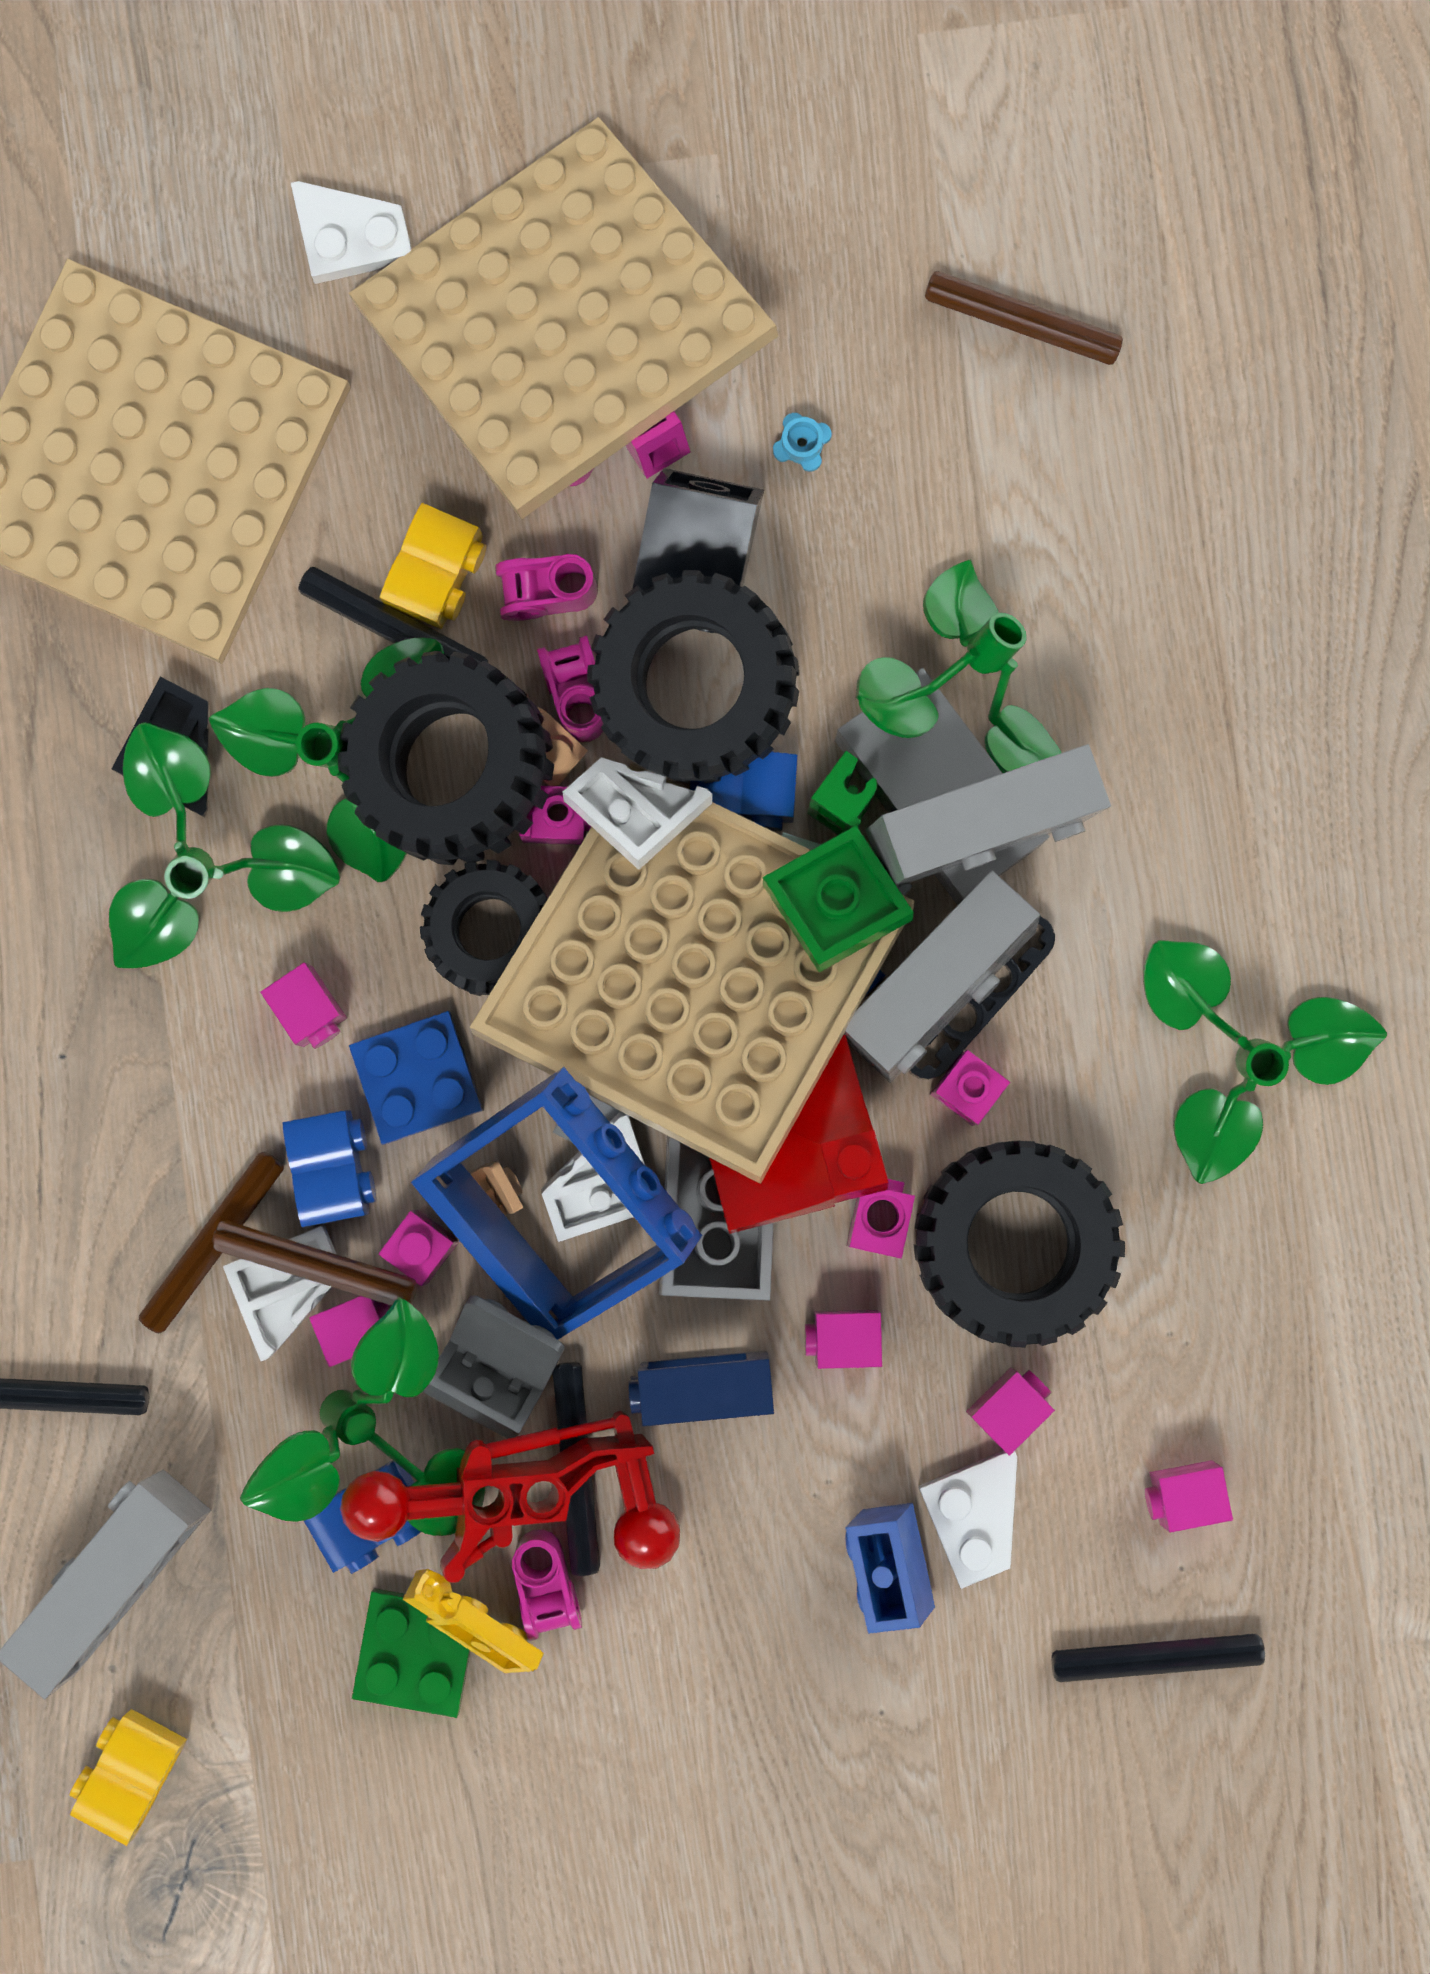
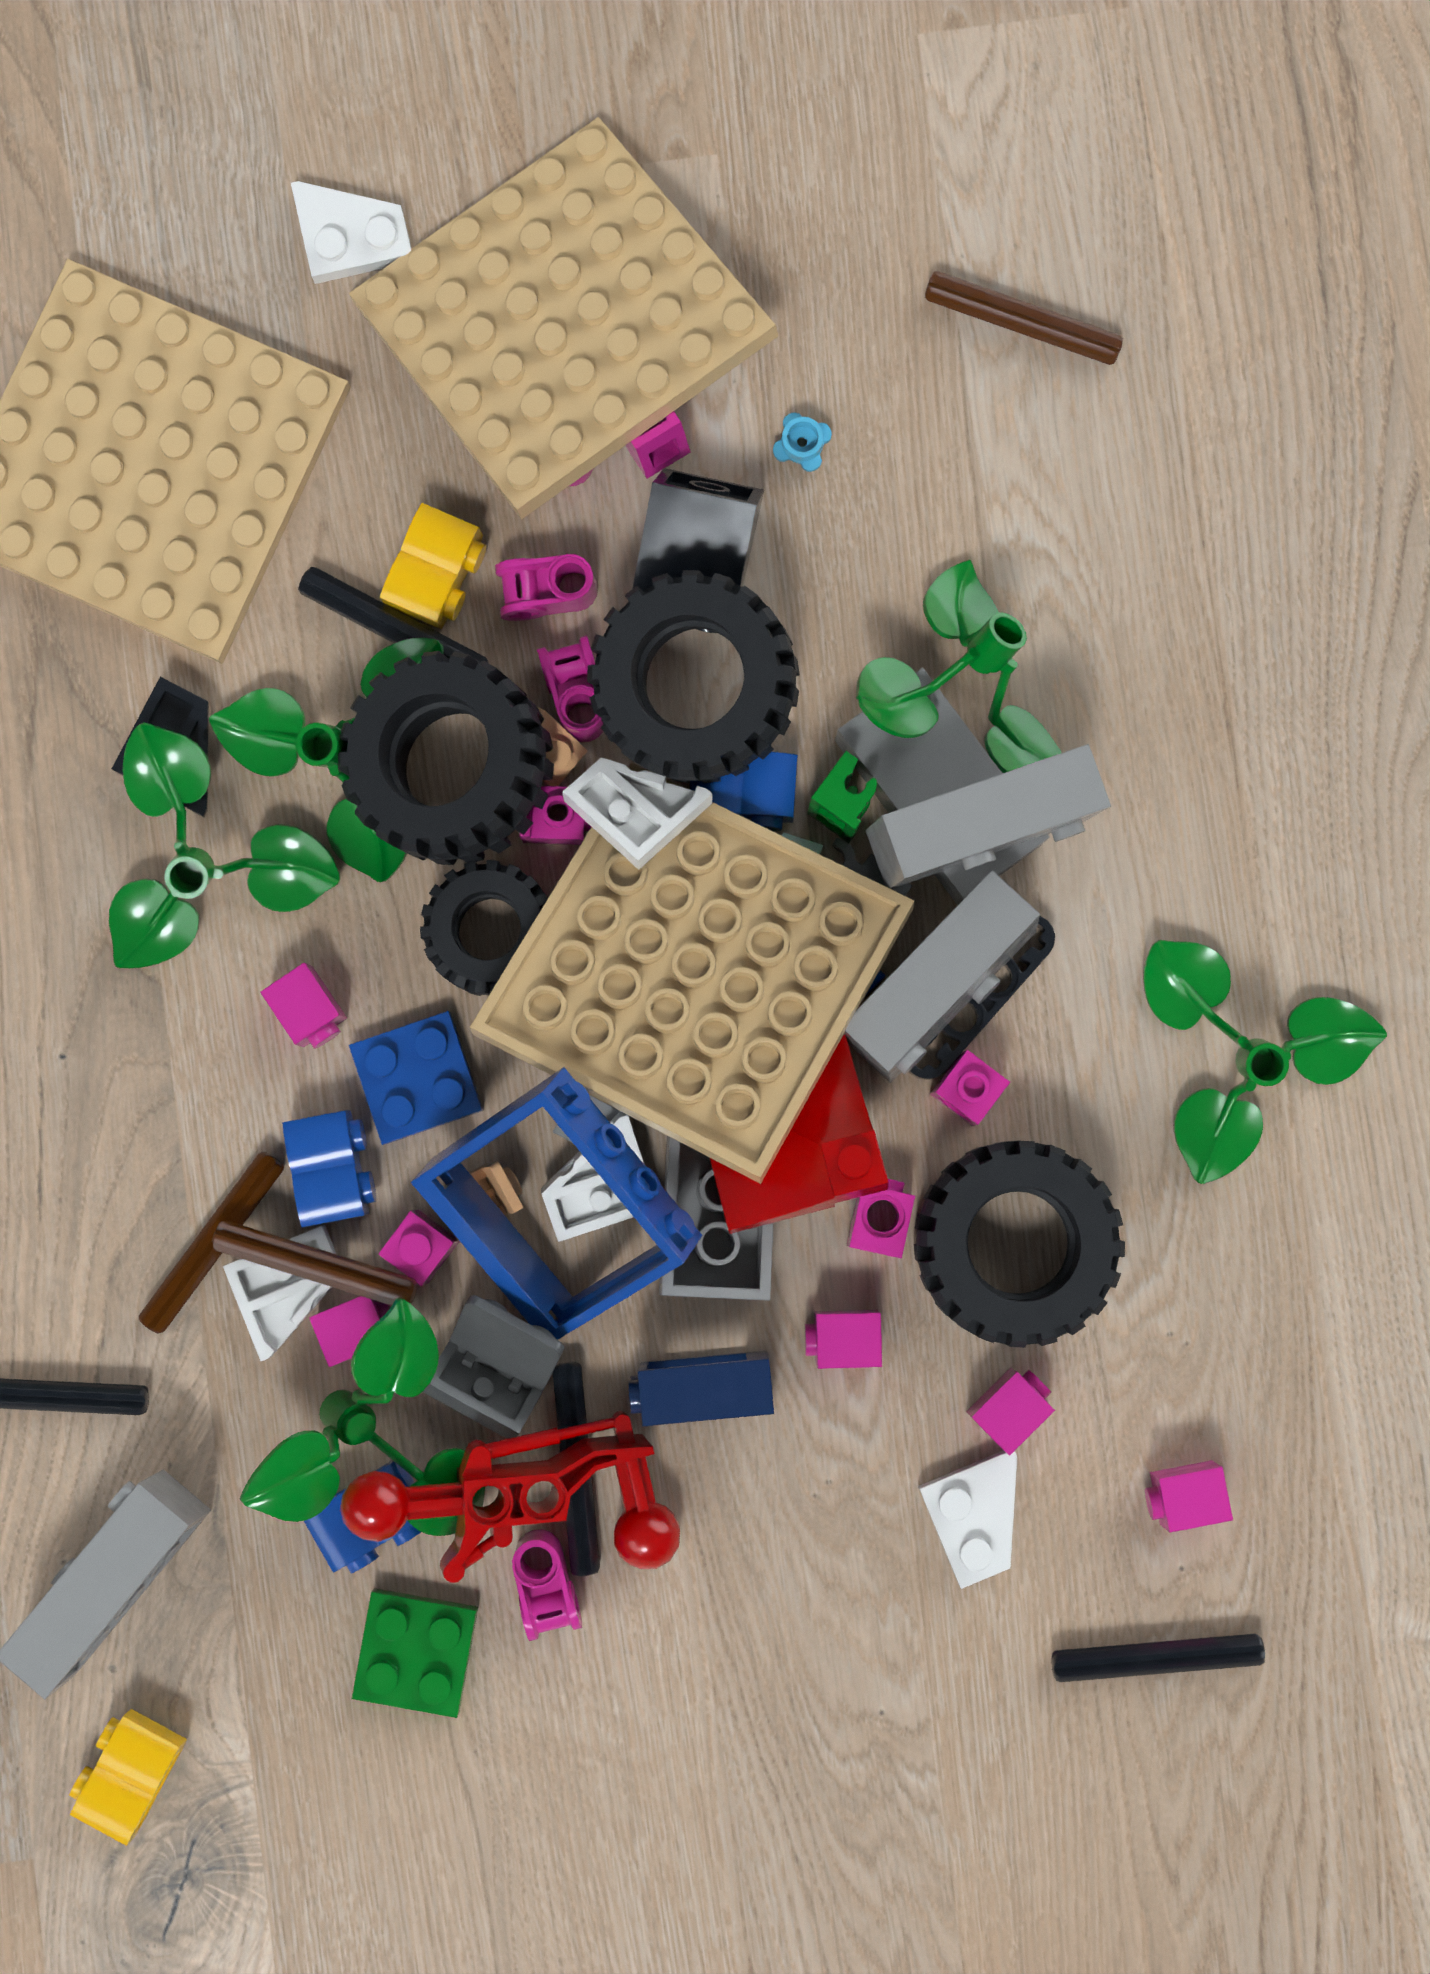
yellow hinge [403,1569,544,1673] -> none
green plate [763,826,914,973] -> none
blue brick [845,1503,935,1634] -> none

